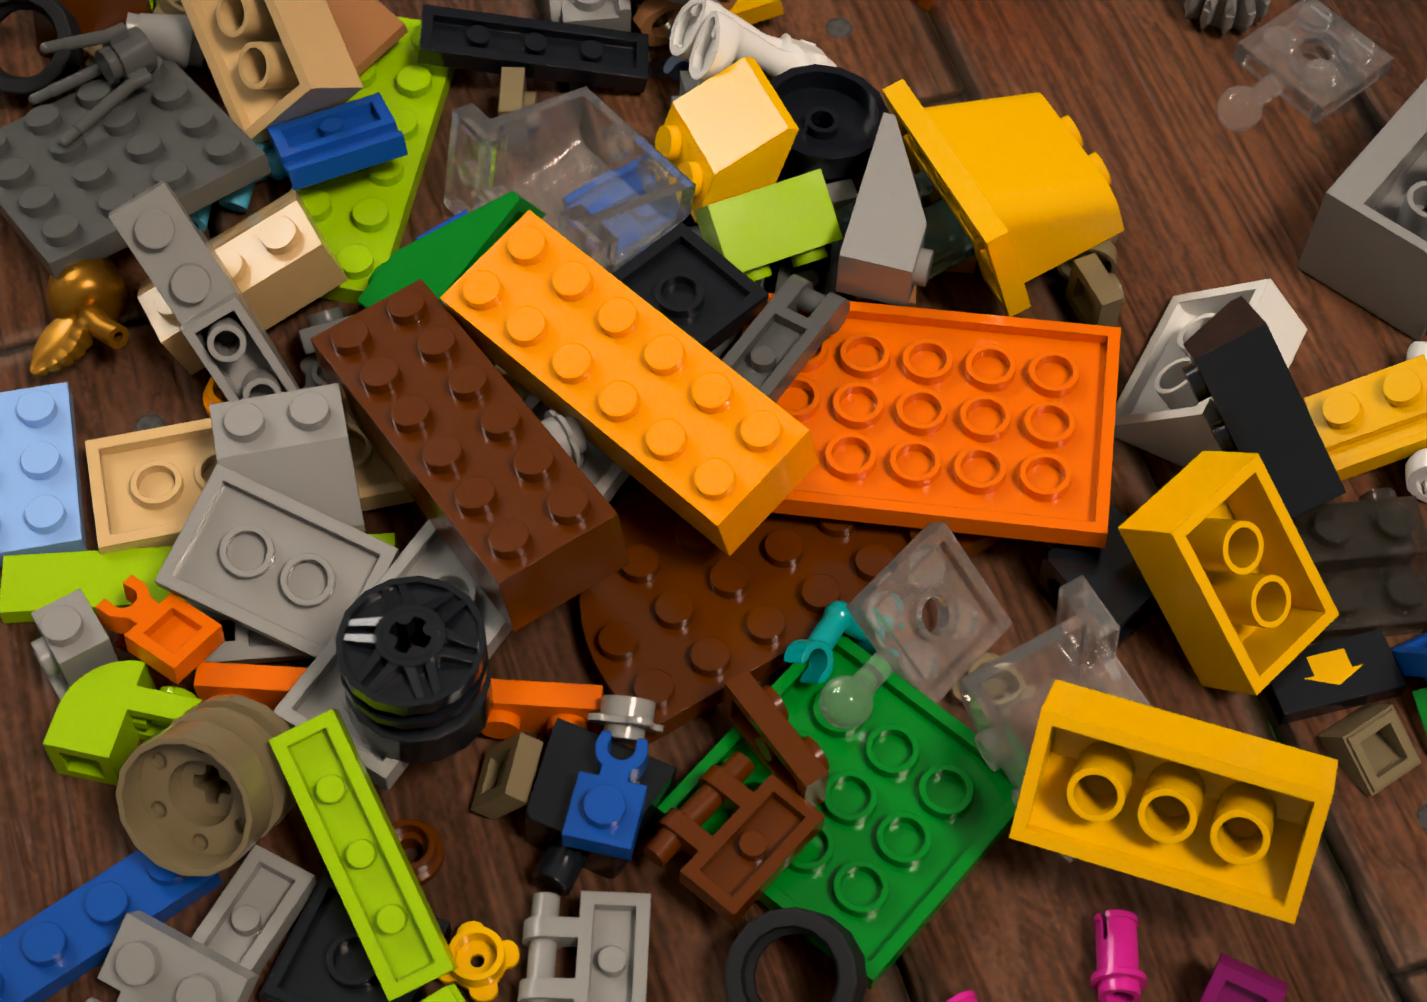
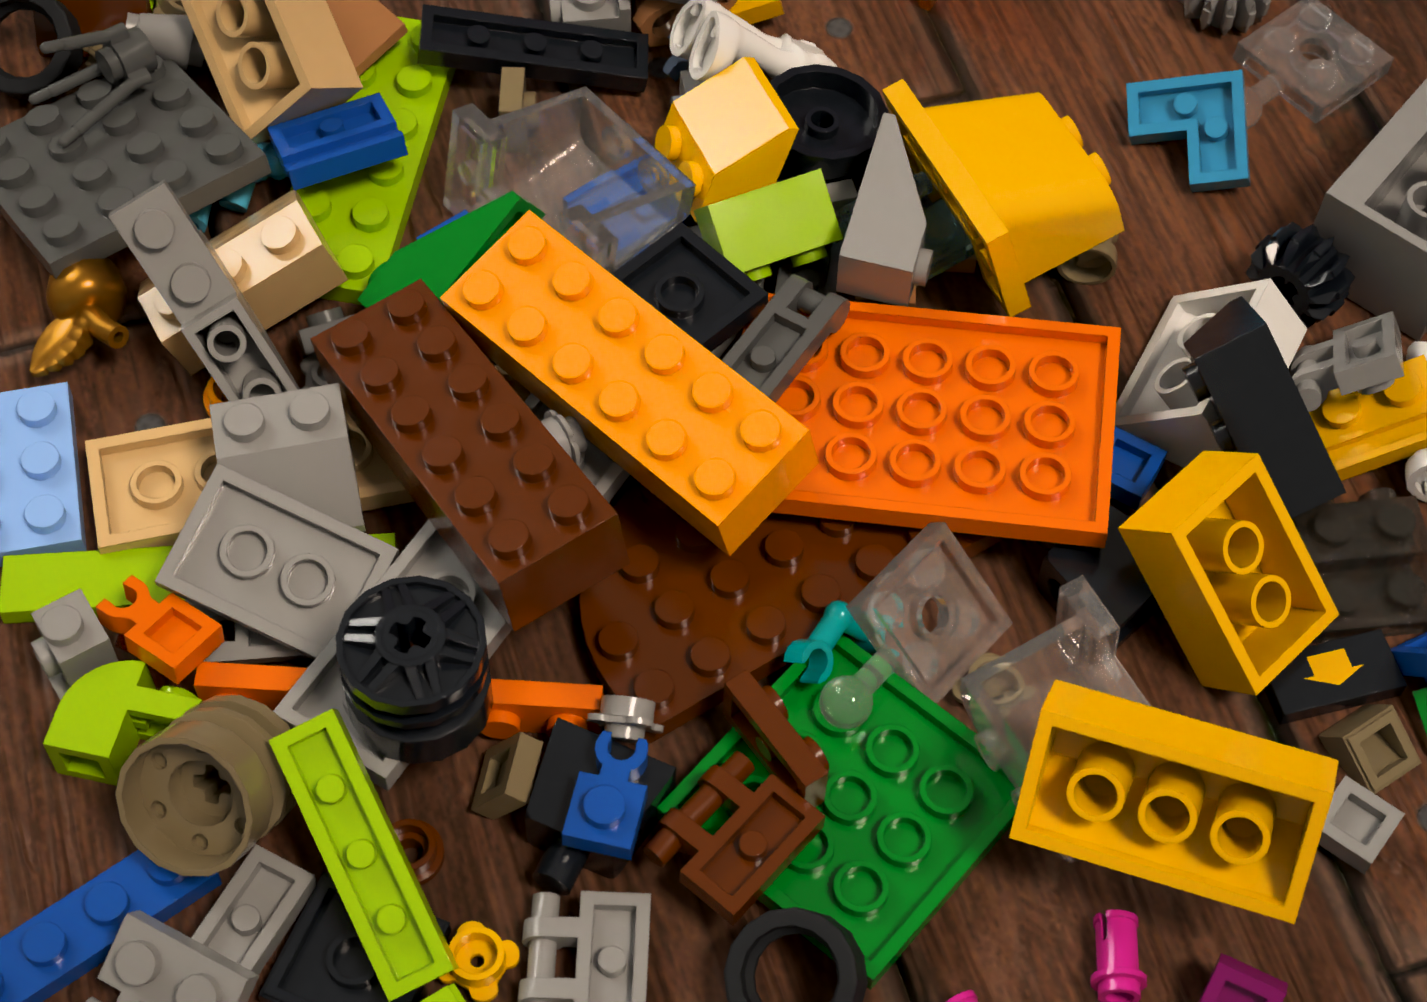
dark tan plate [1065,253,1124,327] -> none
none -> blue plate [1110,426,1168,510]
none -> dark azure plate [1126,70,1250,192]
none -> black gear [1245,221,1356,328]
none -> light grey plate [1290,311,1405,412]
none -> light grey plate [1319,775,1405,875]

